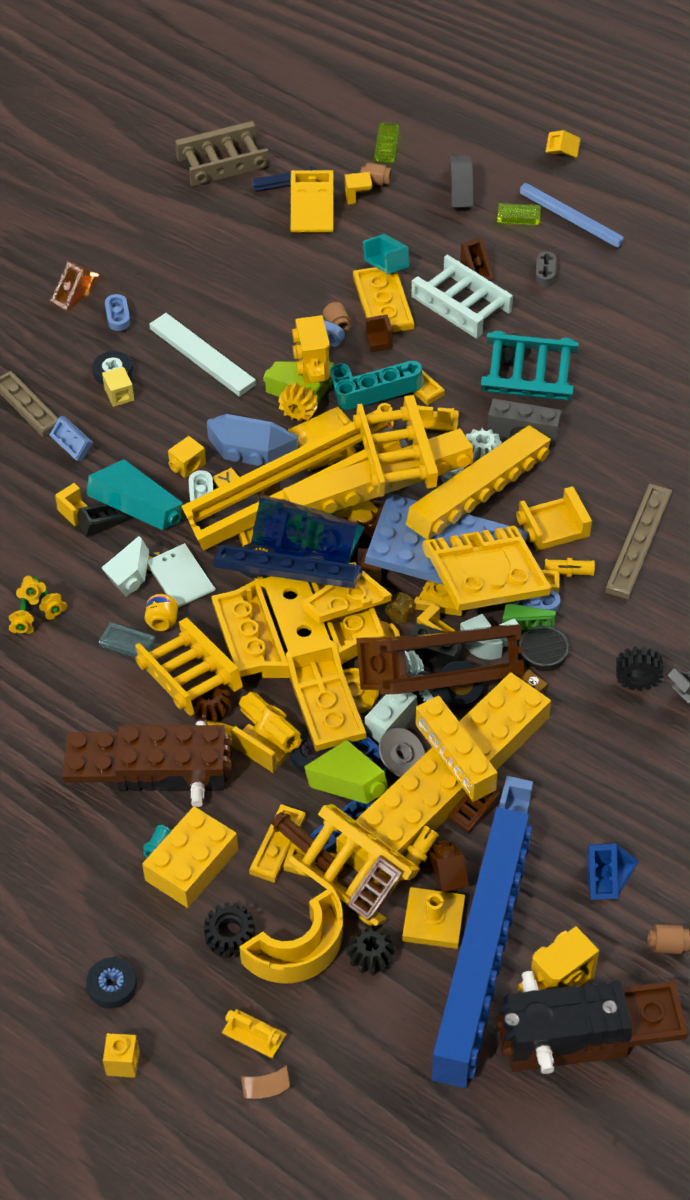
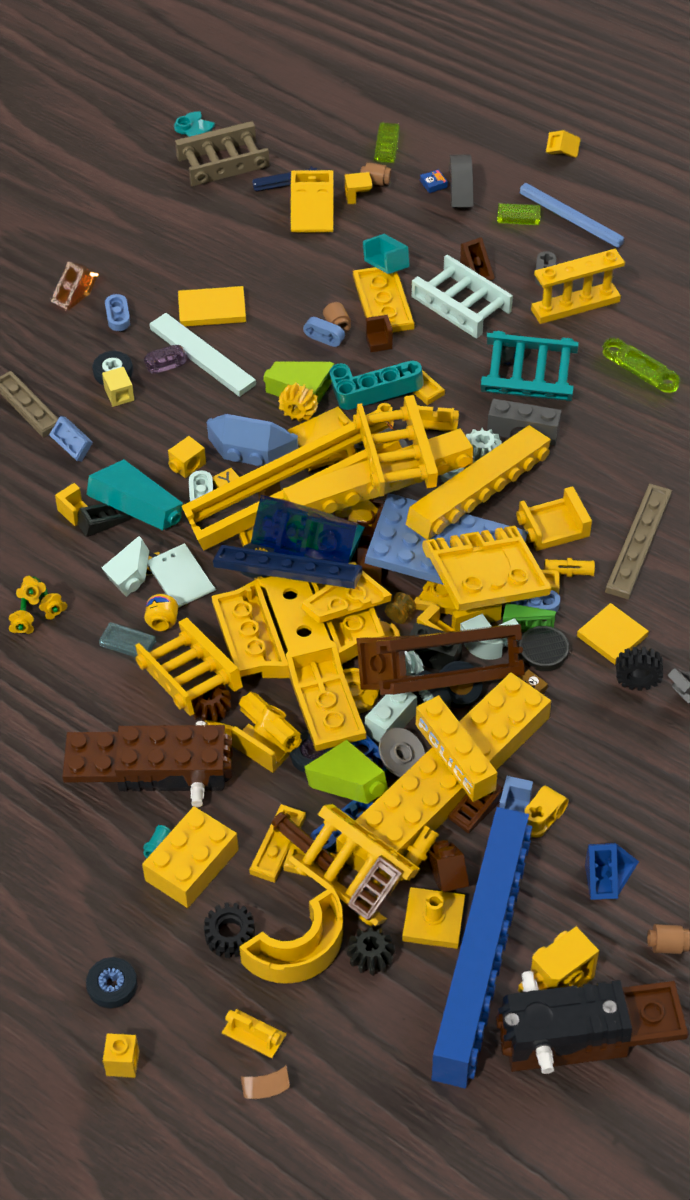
yellow hinge [292,315,331,384] -> none
none -> clear purple beam [144,344,188,373]
none -> teal plate [174,111,215,137]
none -> yellow tile [178,286,246,326]
none -> blue tile [420,169,448,193]
none -> yellow tile [451,604,502,631]
none -> yellow piece [524,785,569,838]
none -> yellow fence [531,249,625,324]
none -> yellow tile [577,603,649,665]
none -> clear neon green plate [603,337,680,393]

